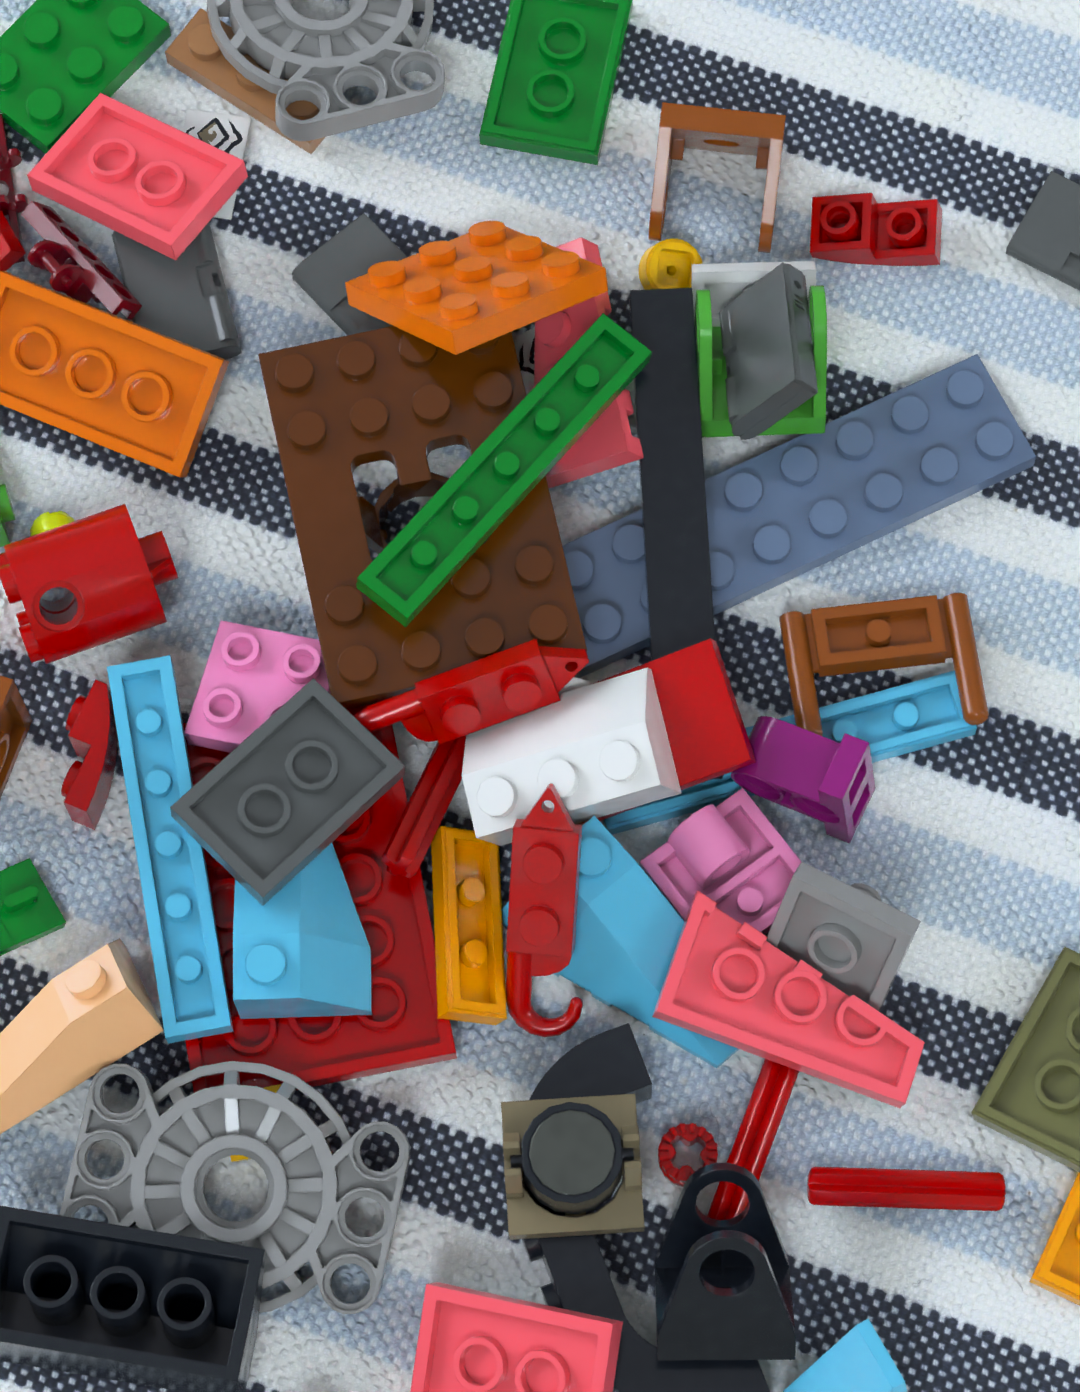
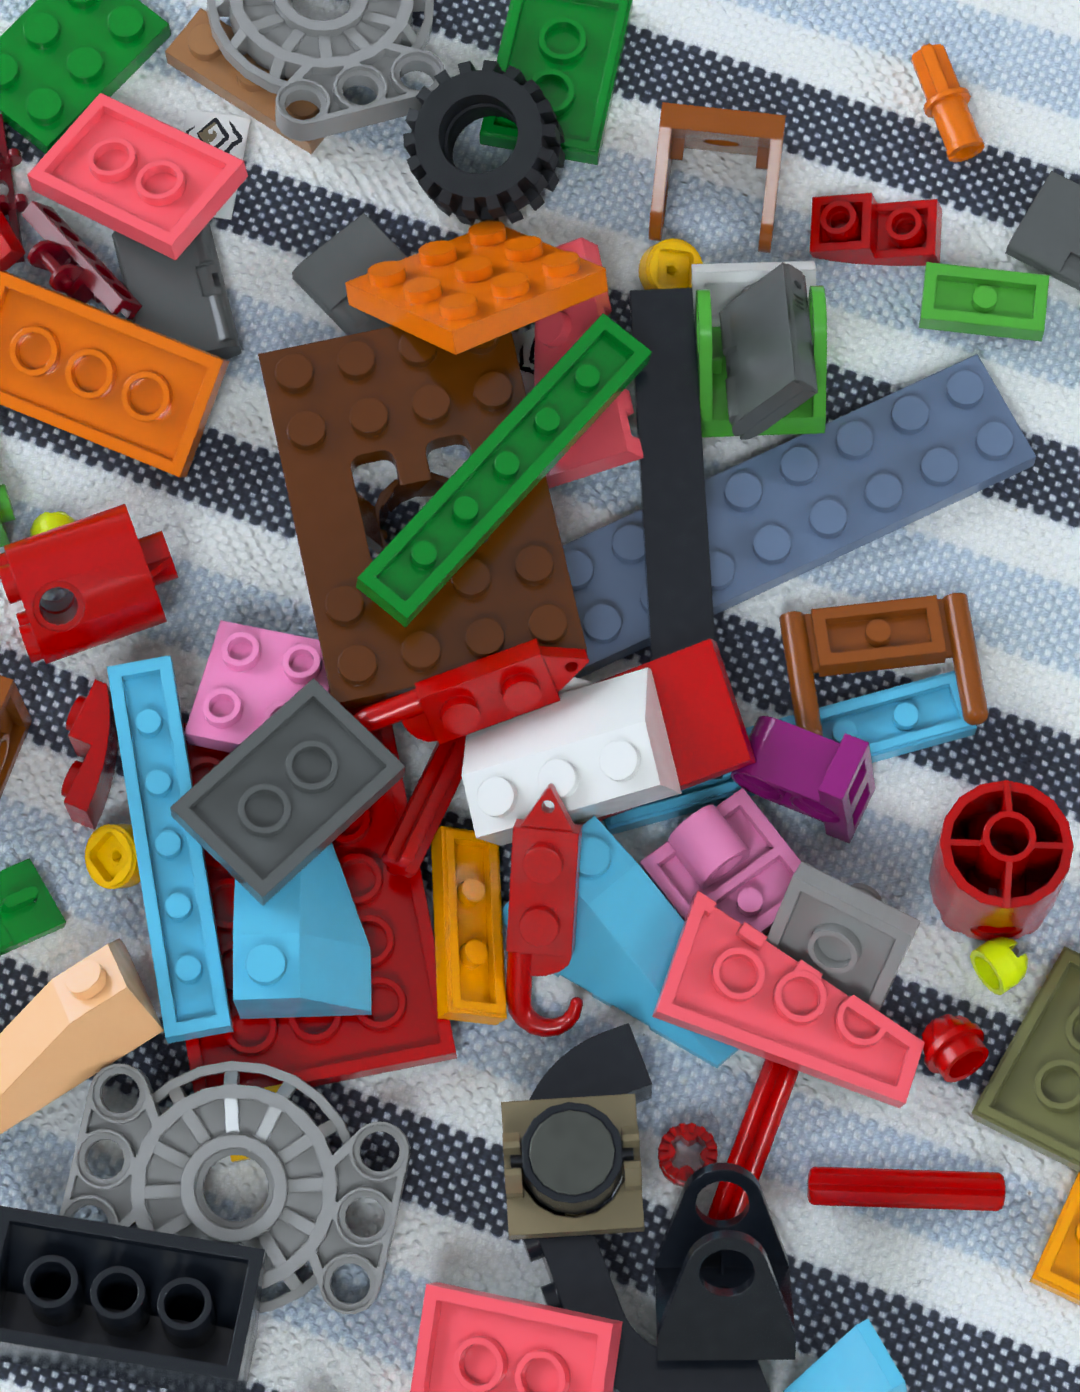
none -> yellow tile [85,824,140,889]
none -> black tyre [403,60,565,226]
none -> orange axle [911,44,985,162]
none -> bright green plate [919,262,1049,342]
none -> red plate [922,1014,989,1083]
none -> red cylinder [928,780,1074,941]
none -> neon yellow hinge [970,937,1028,995]

